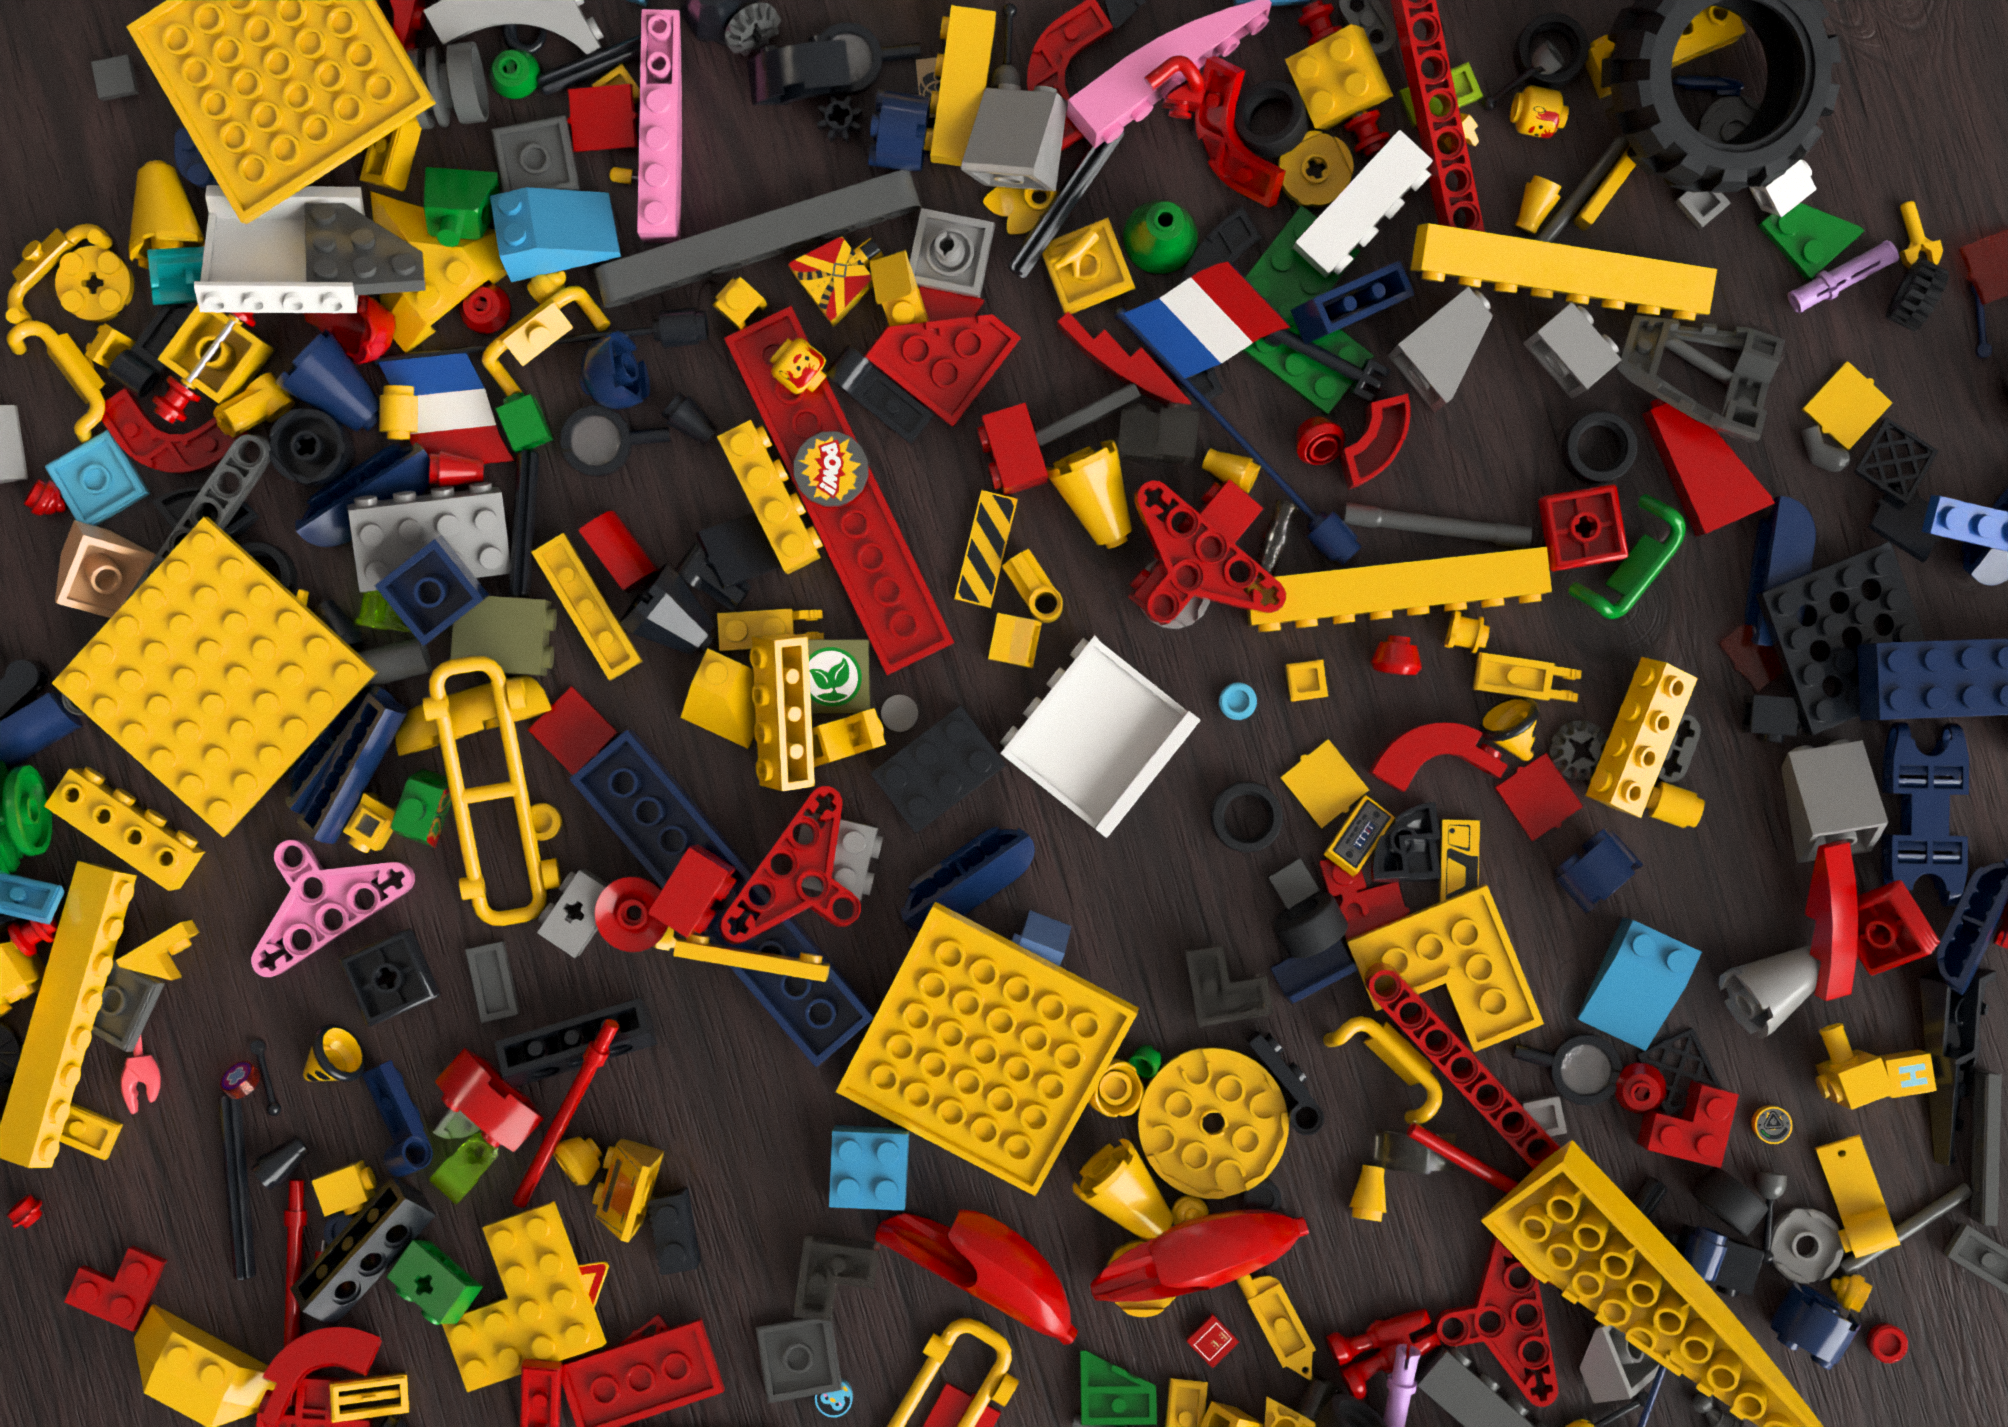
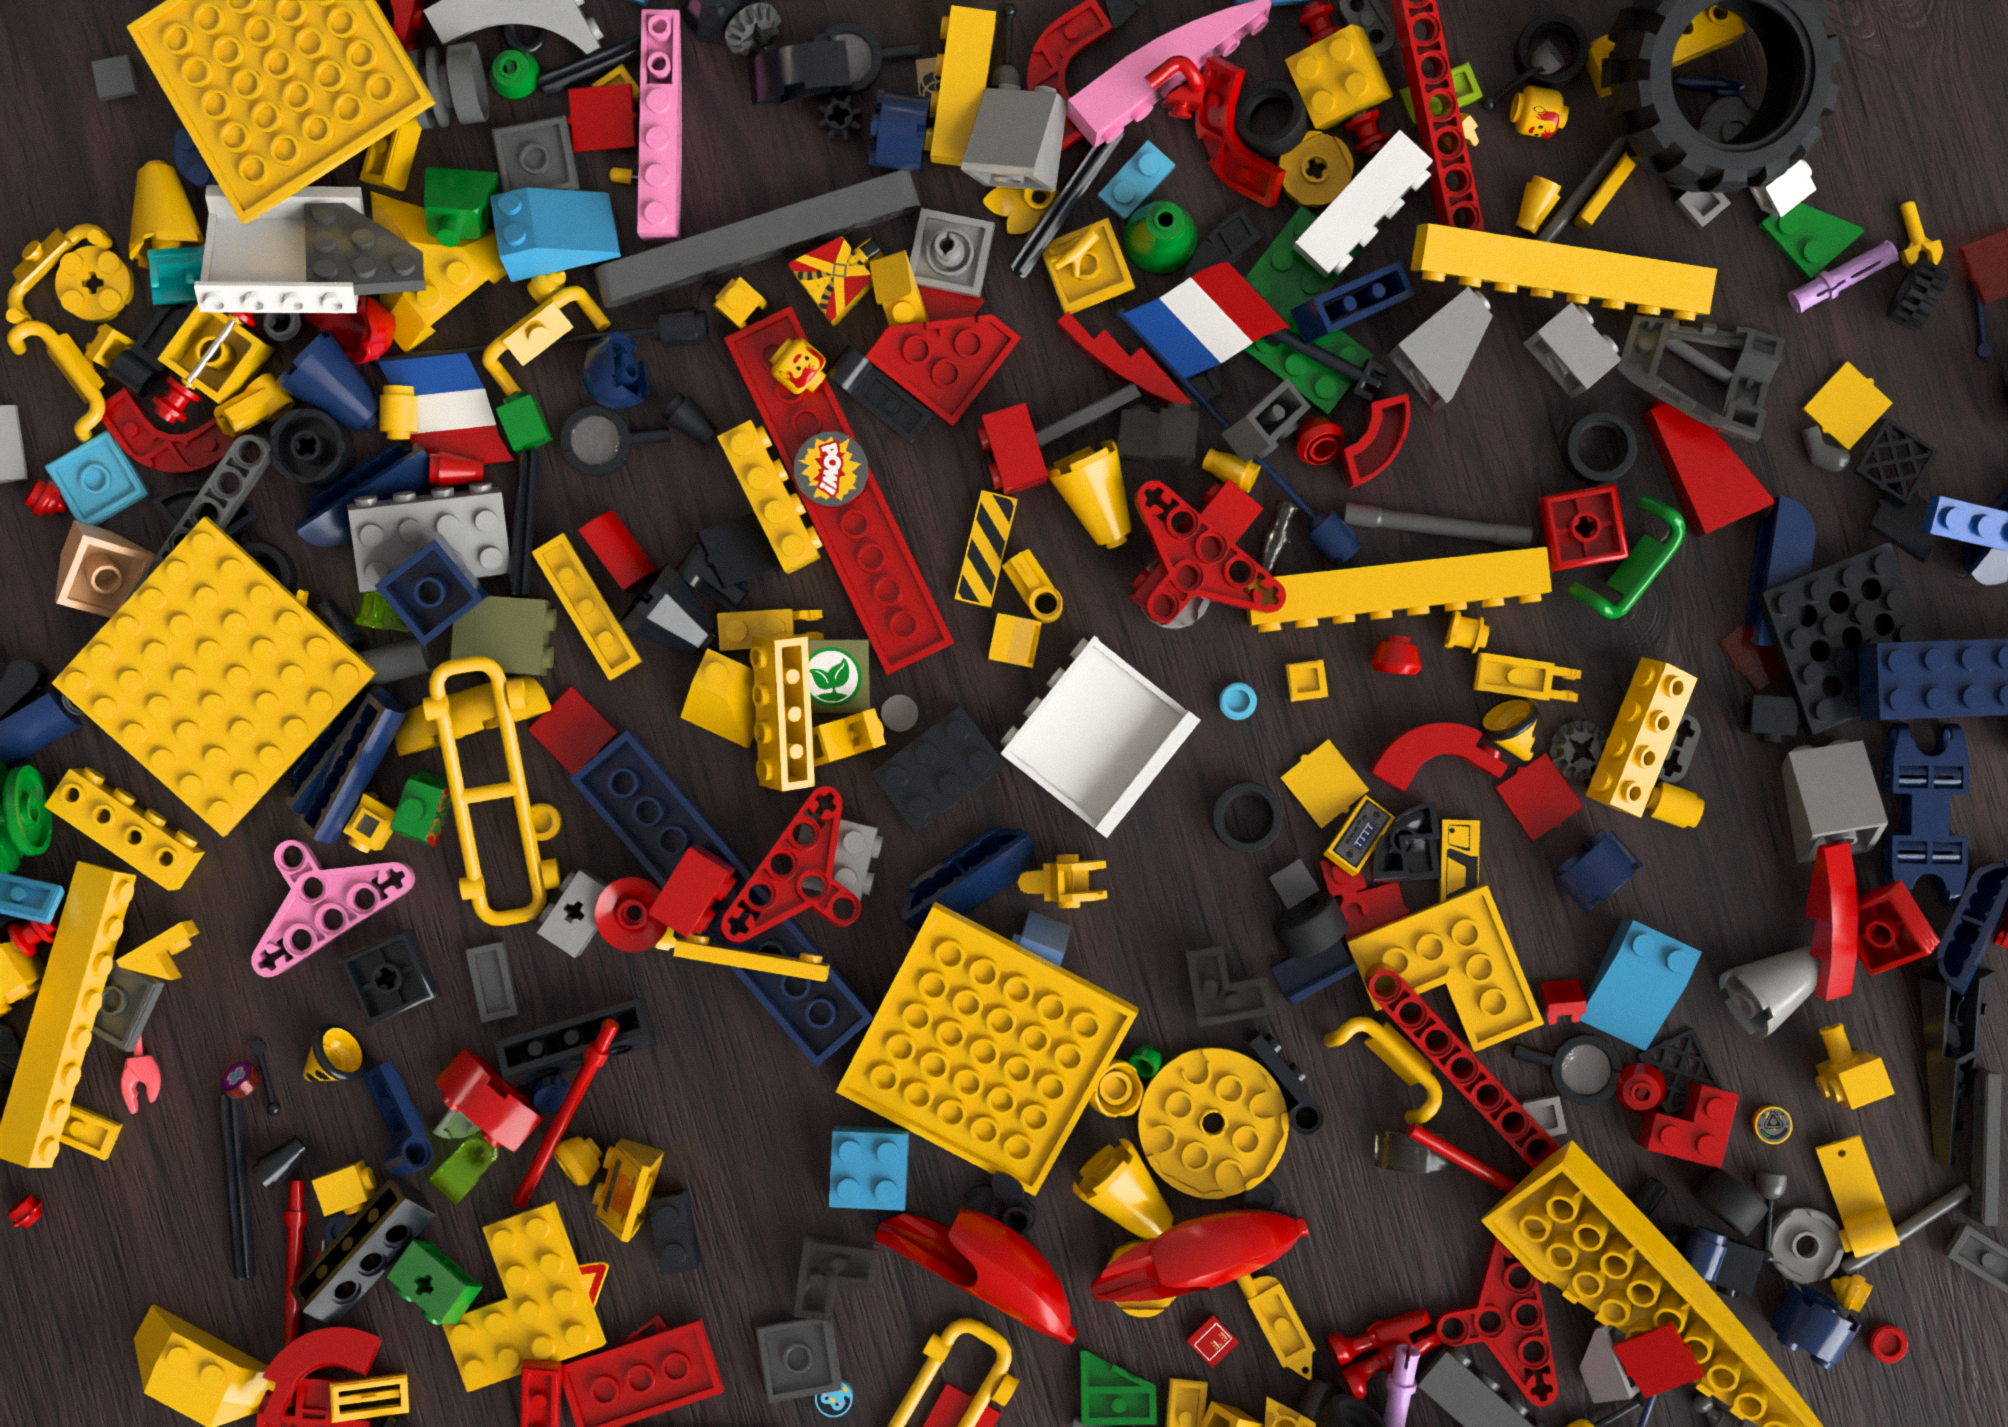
red plate [64,1245,167,1332] -> none
red cone [460,283,511,334] -> none
yellow plate [1171,1195,1209,1225] -> none
yellow cone [1349,1165,1386,1222] -> none
yellow brick [1878,1049,1937,1098] -> none
none -> dark grey cone [263,313,304,341]
none -> dark blue tile [532,1076,570,1112]
none -> black plate [965,1171,1037,1234]
none -> yellow hinge [1017,854,1107,908]
none -> medium azure plate [1097,140,1175,222]
none -> dark grey brick [1221,378,1311,463]
none -> red tile [1540,979,1586,1025]
none -> red piece [1612,1321,1705,1398]

